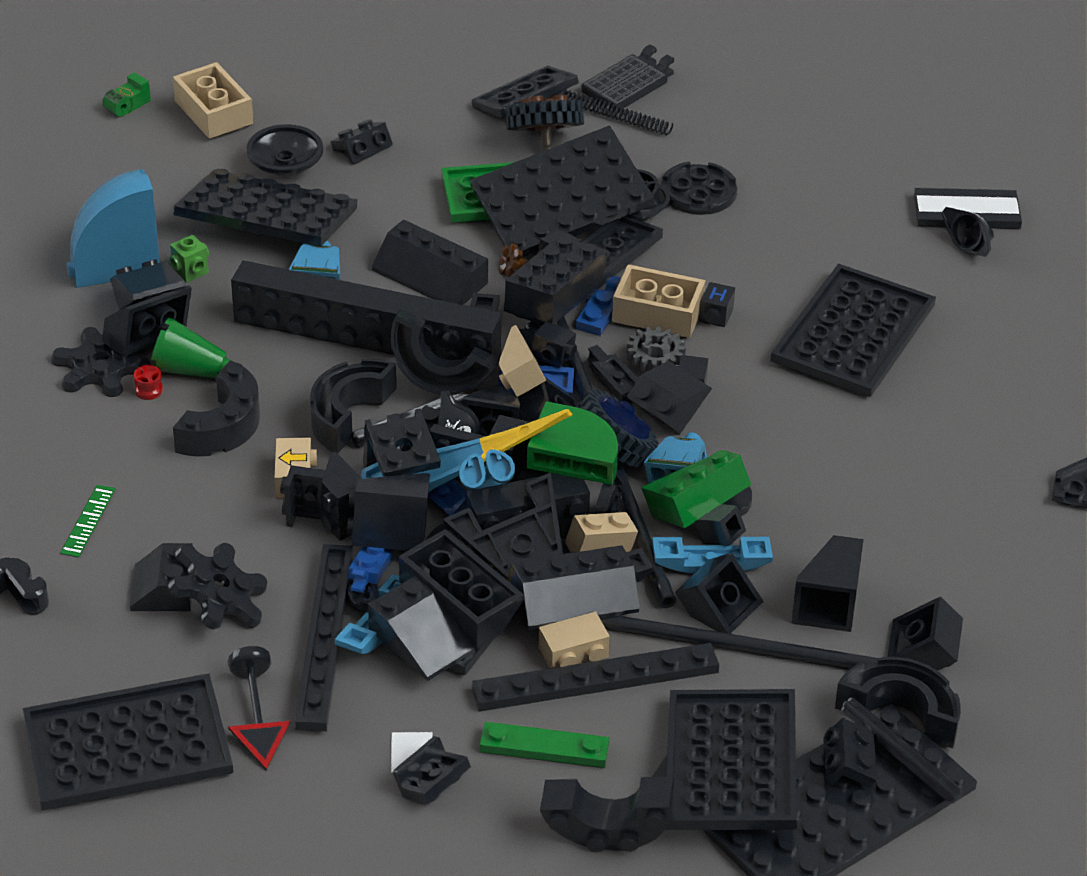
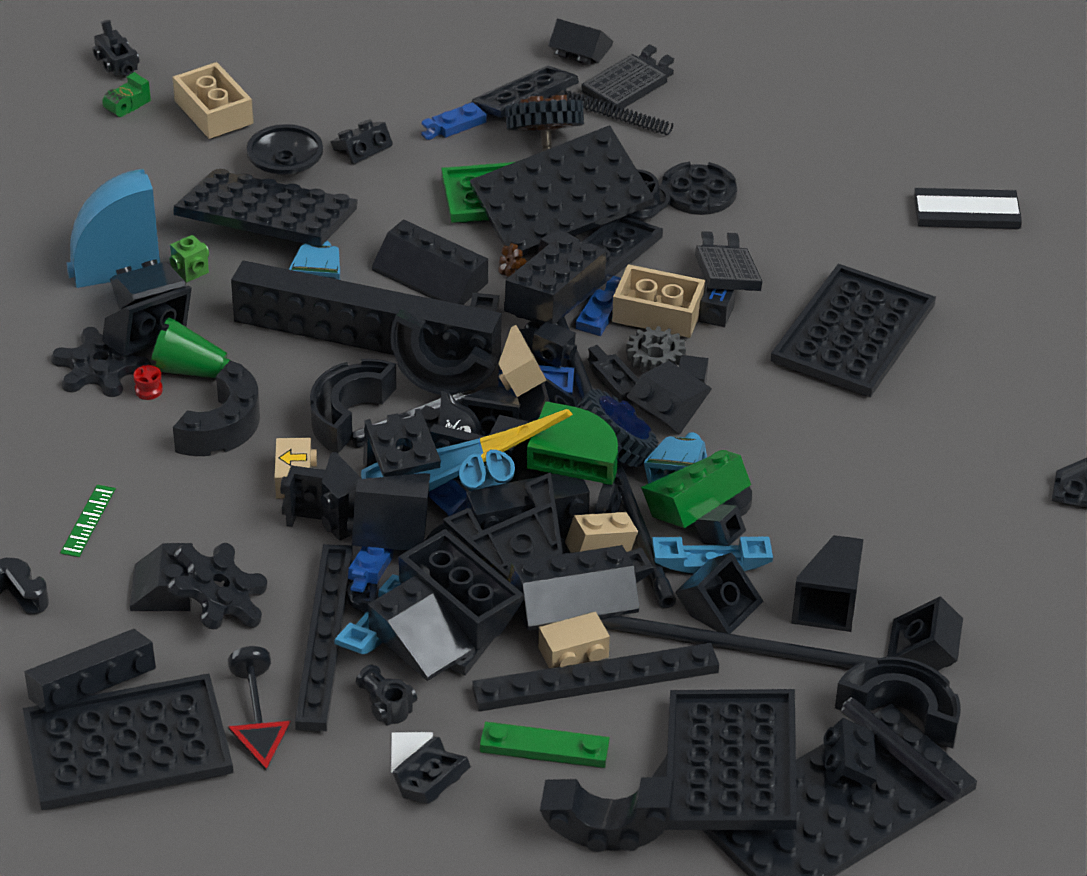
black hat [941,207,994,257] -> none
none -> black brick [24,629,156,713]
none -> black brick [92,20,140,77]
none -> black connector [356,664,418,726]
none -> blue plate [421,102,487,140]
none -> black slope [548,18,613,65]
none -> black tile [695,231,763,291]

